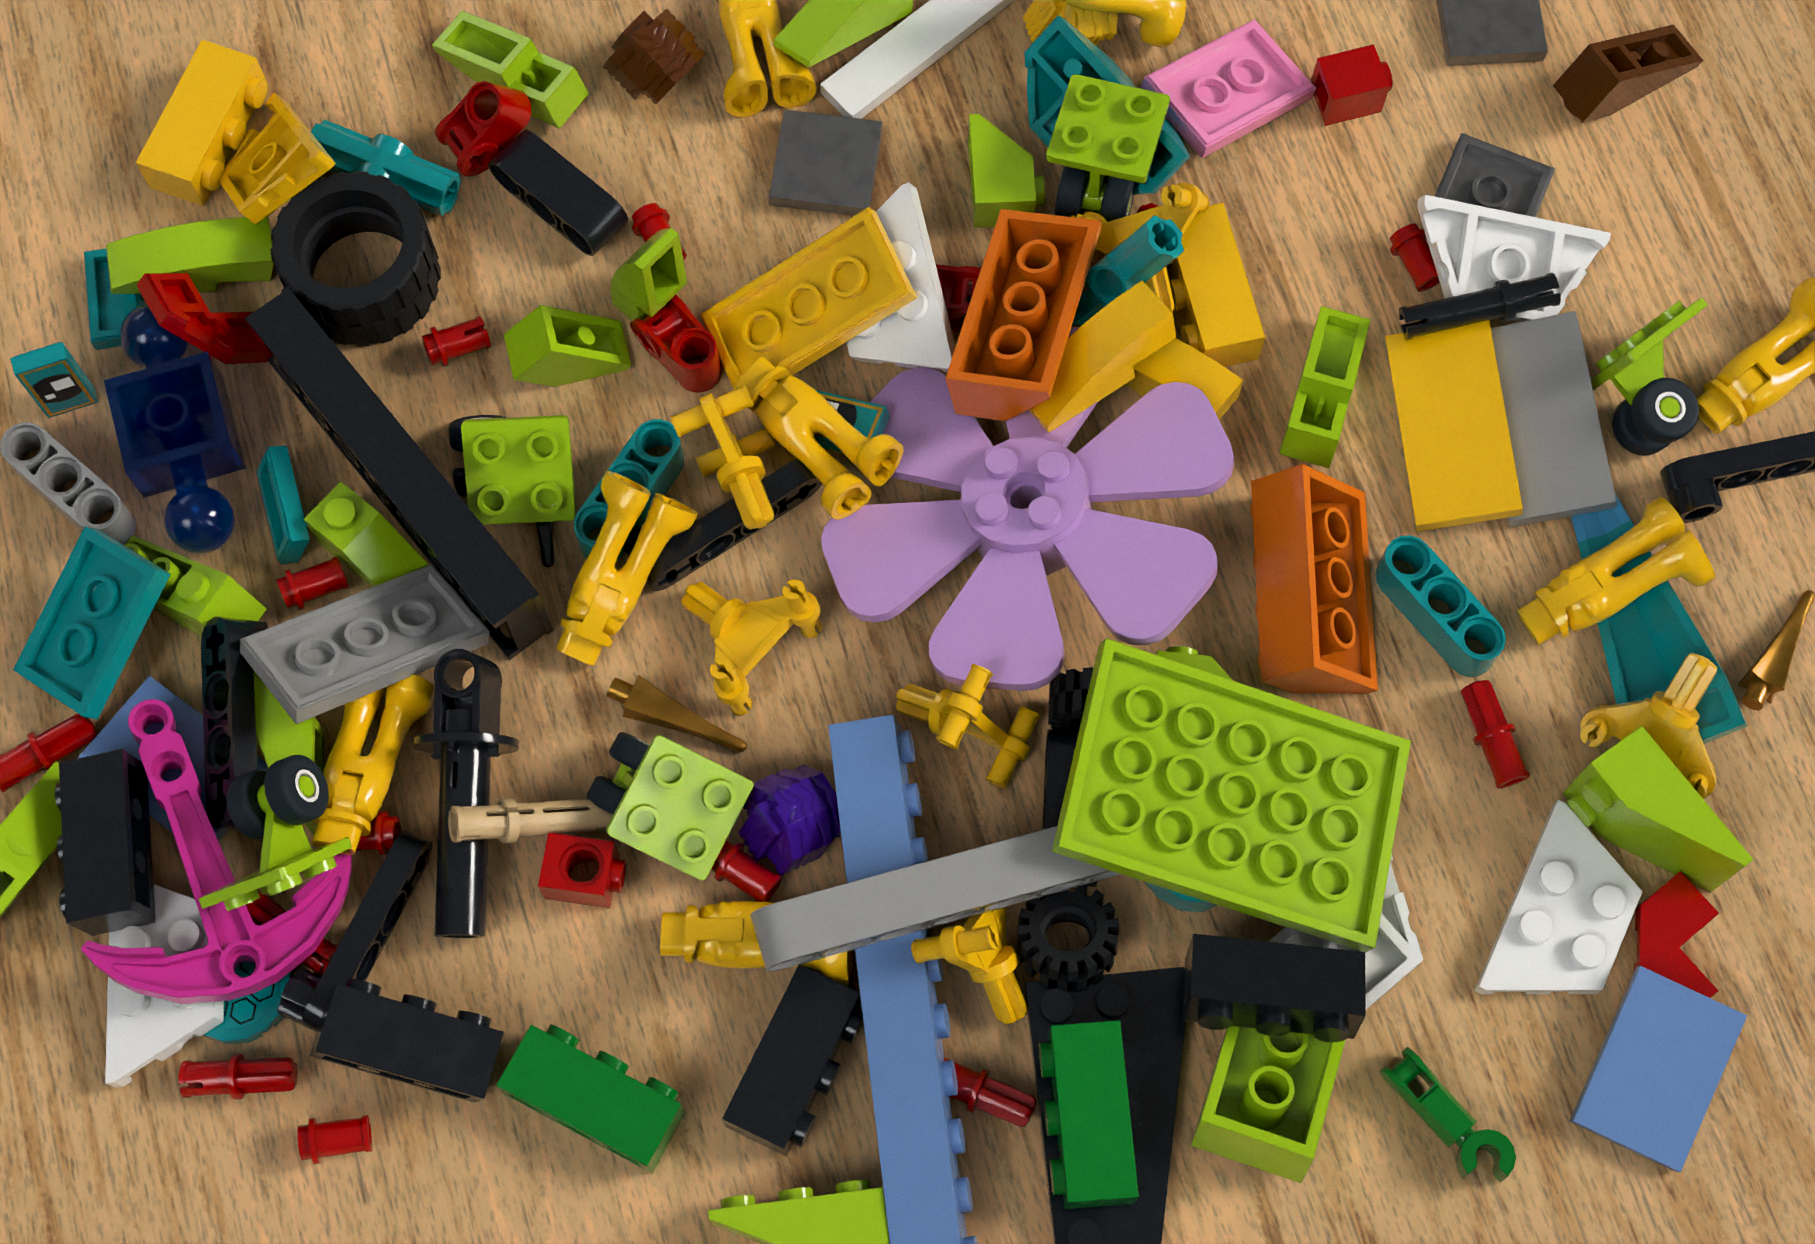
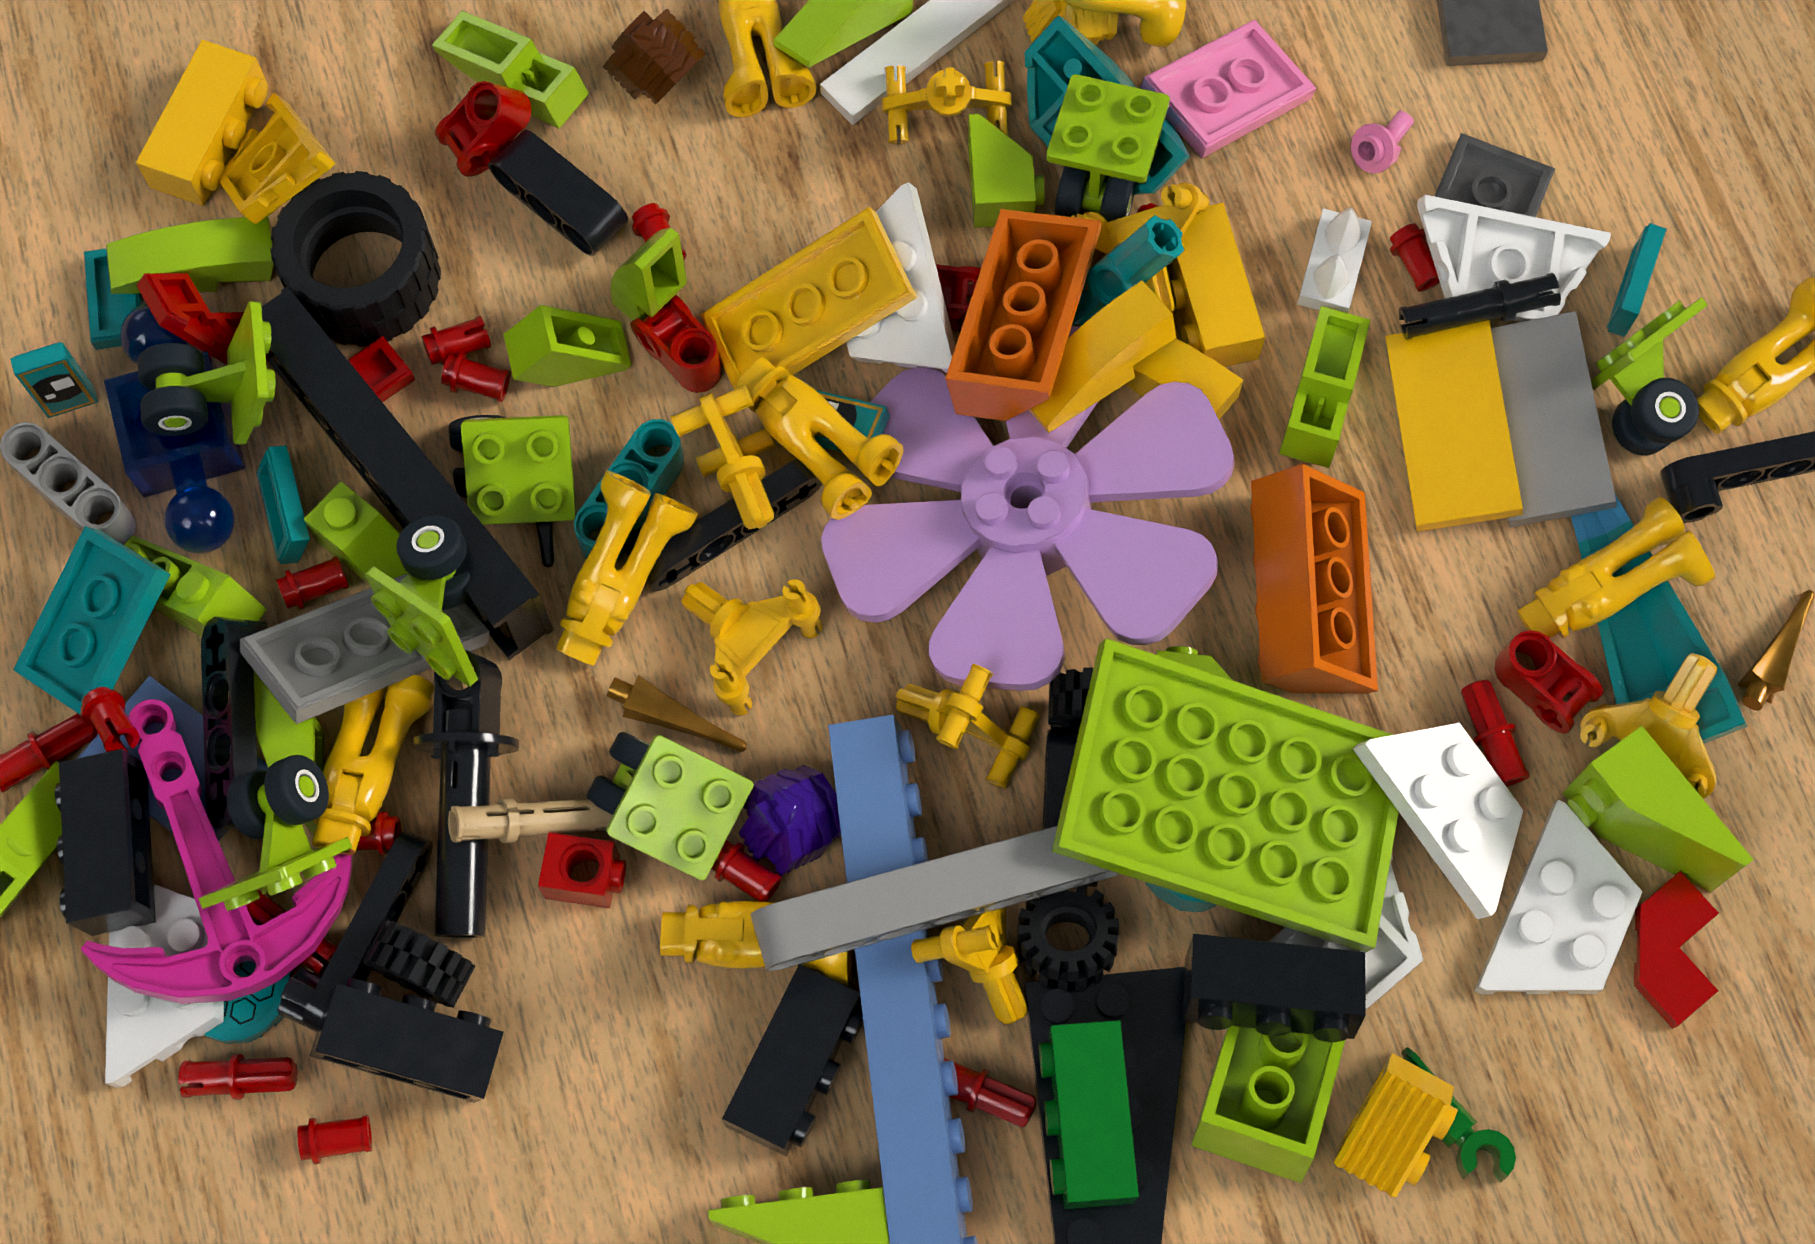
teal piece [311,119,461,216] -> none
green brick [496,1024,686,1174] -> none
flat silver tile [769,109,882,216] -> none
red brick [1311,44,1393,126] -> none
teal beam [1375,535,1506,677] -> none
reddish brown slope [1553,24,1704,123] -> none
medium blue tile [1569,966,1747,1172] -> none
none -> red pin [80,687,140,752]
none -> plate [137,301,276,444]
none -> red tile [348,336,415,402]
none -> black tyre [362,920,475,1008]
none -> lime plate [365,515,478,687]
none -> red pin [441,353,511,402]
none -> yellow axle [881,61,1012,144]
none -> white tile [1297,207,1372,313]
none -> yellow brick [1334,1053,1458,1197]
none -> bright pink plate [1351,110,1414,174]
none -> white wing [1353,723,1523,919]
none -> red piece [1494,630,1604,734]
none -> teal tile [1607,223,1667,337]

